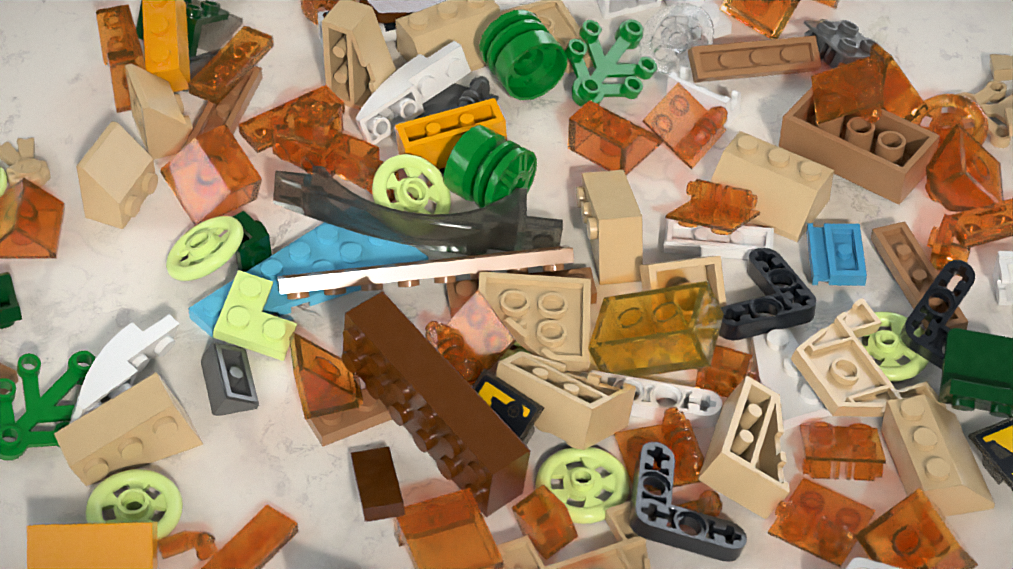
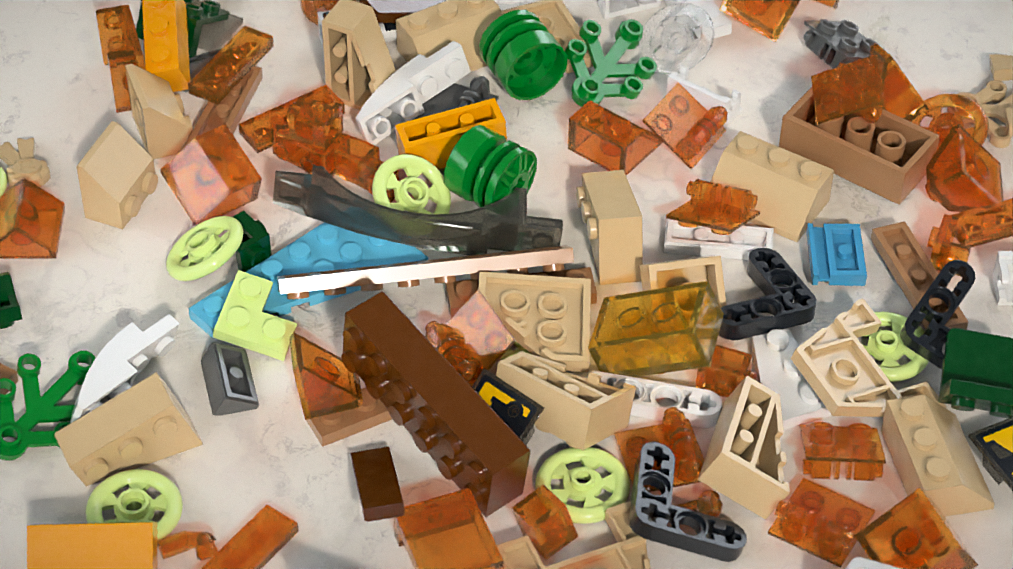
medium nougat plate [688,35,822,83] -> none

